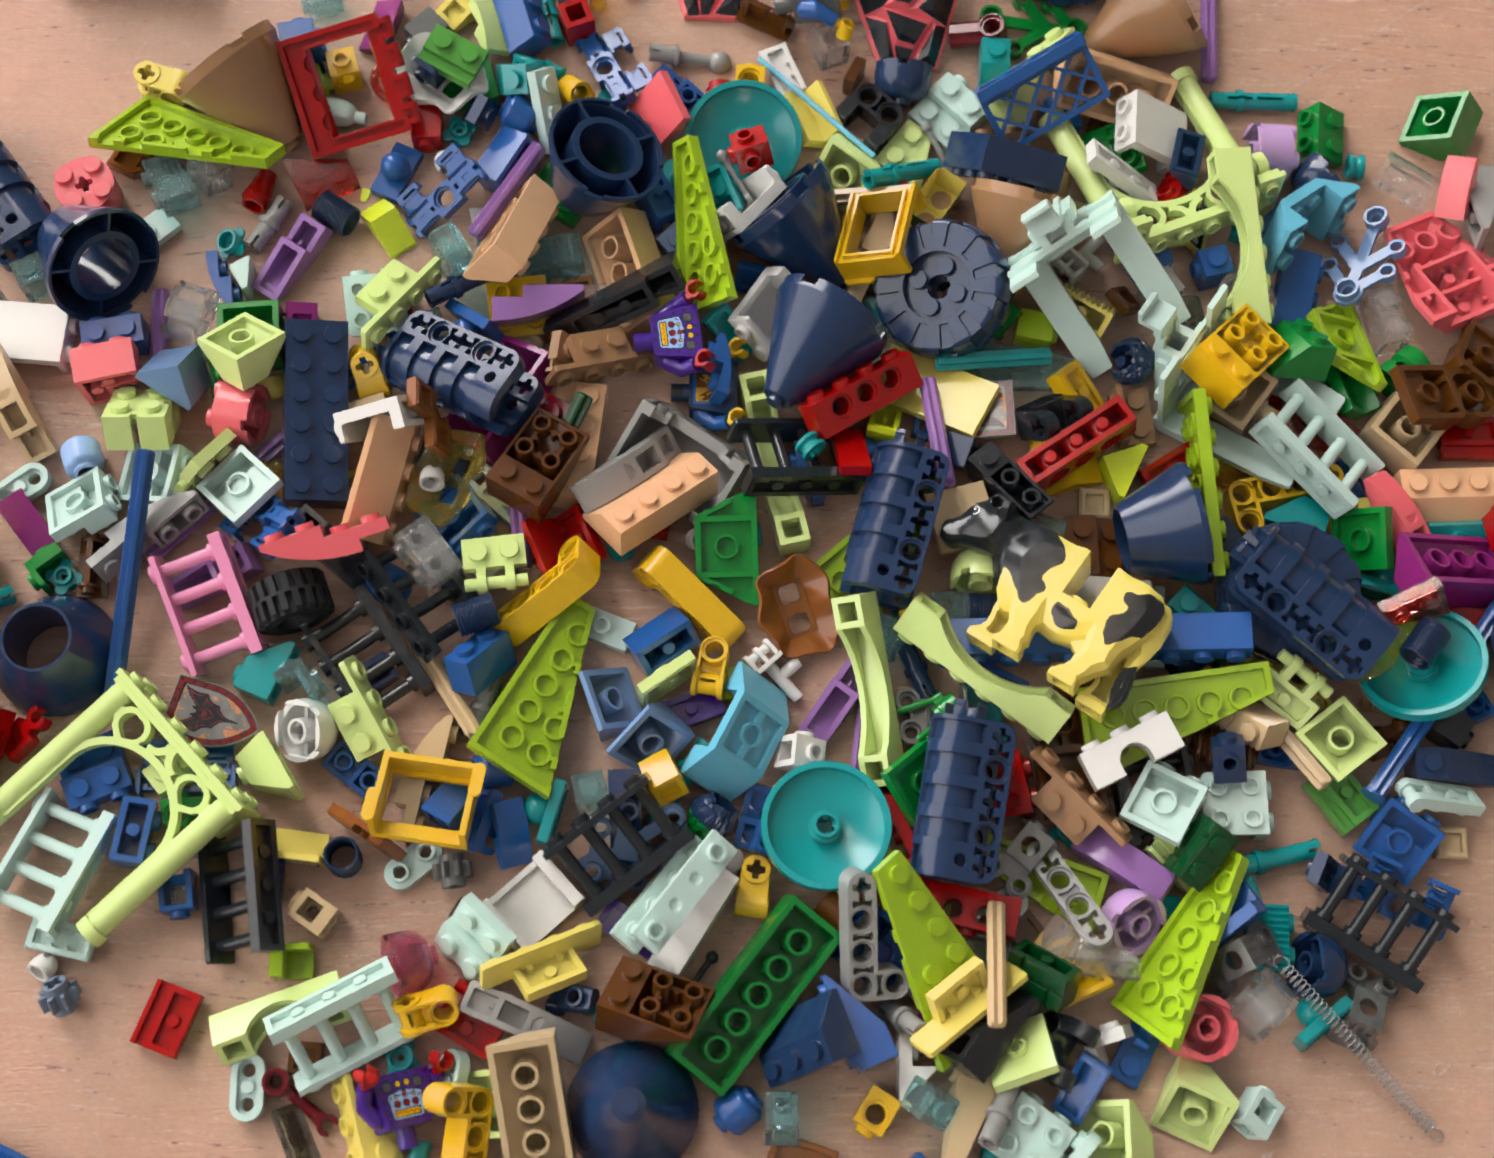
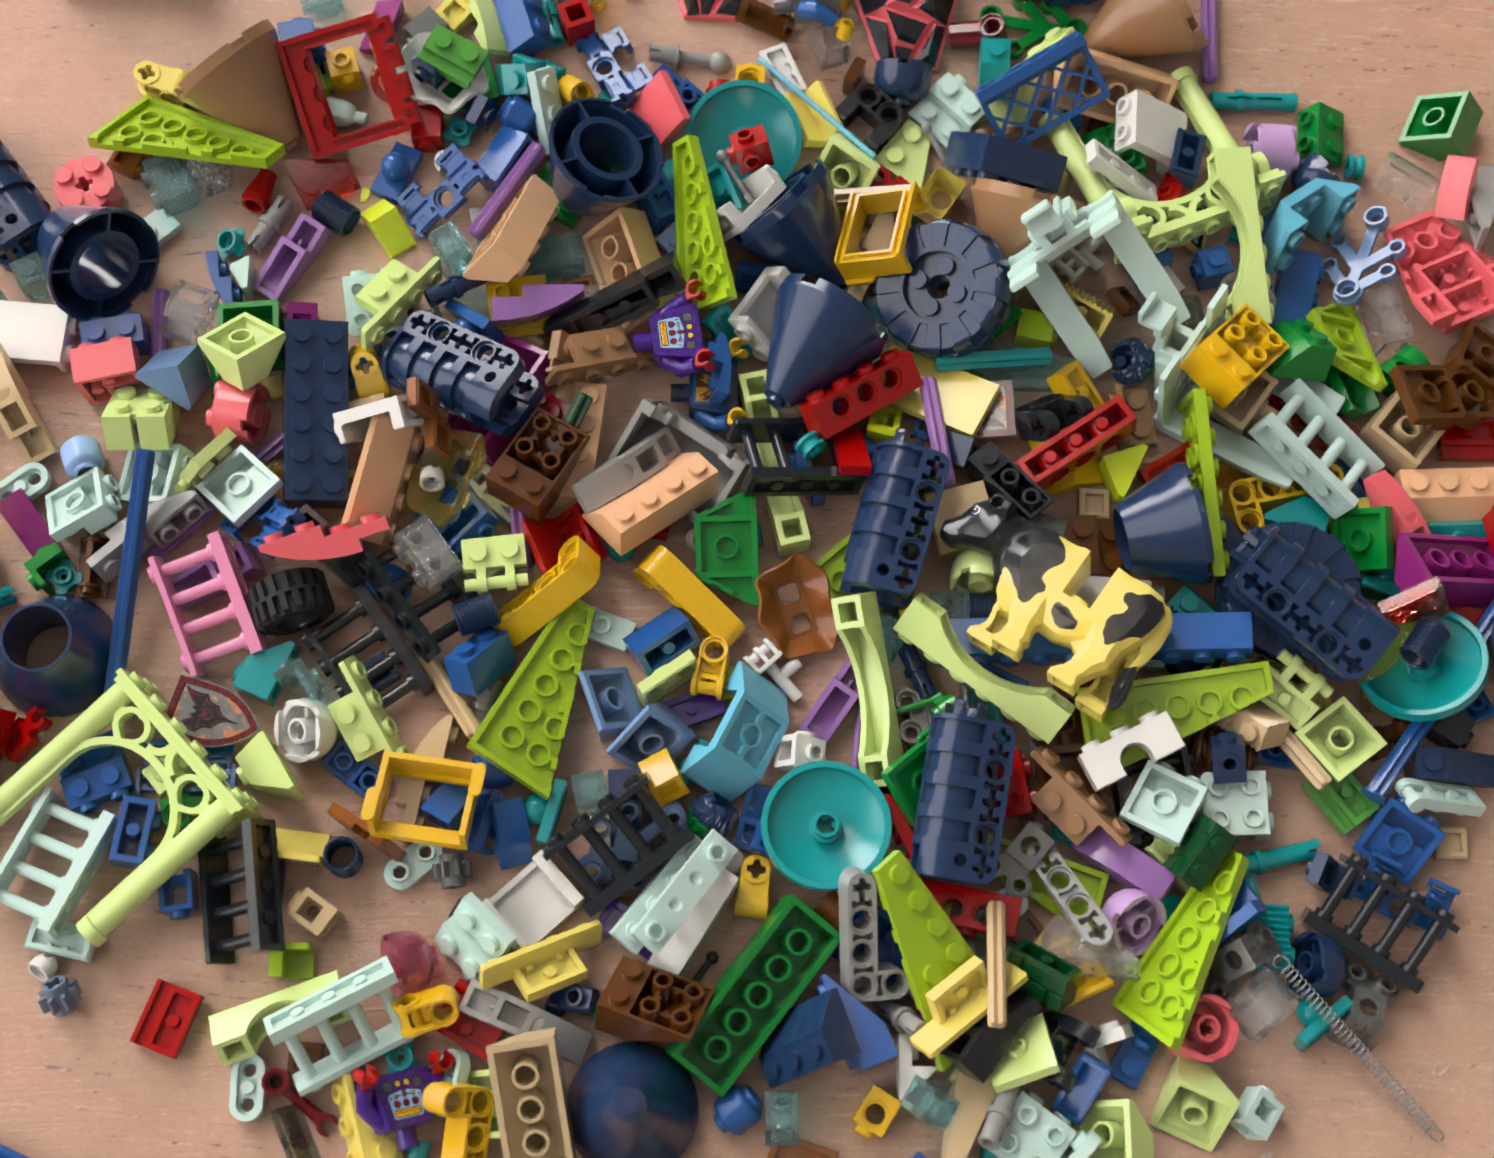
teal pin [862,157,942,189] -> none

